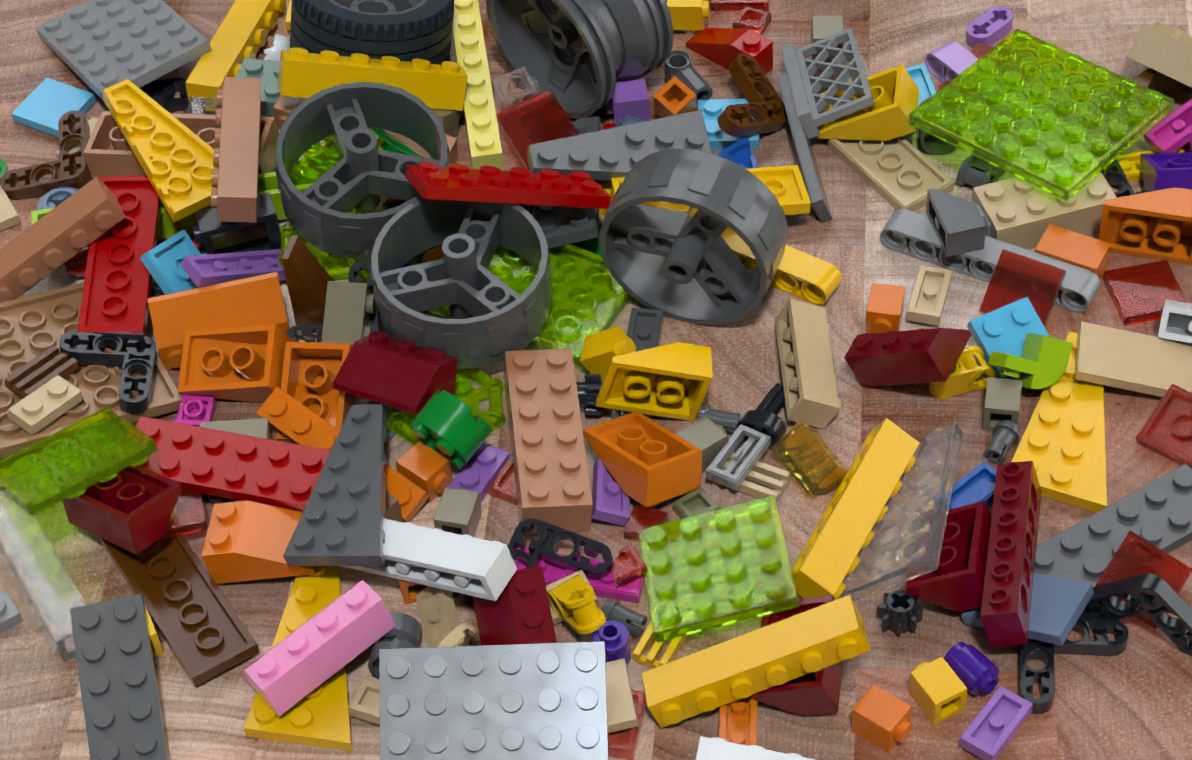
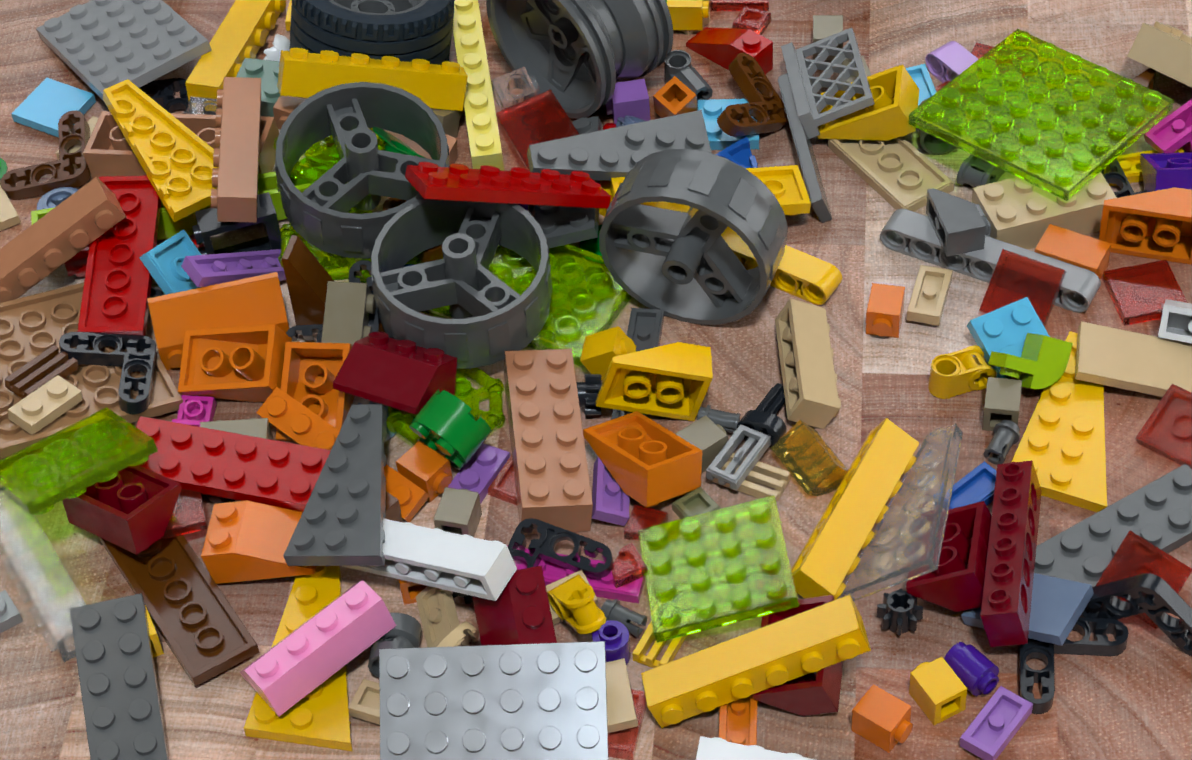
dark red slope [844,328,972,387] -> none
medium lavender beam [966,6,1013,49] -> none

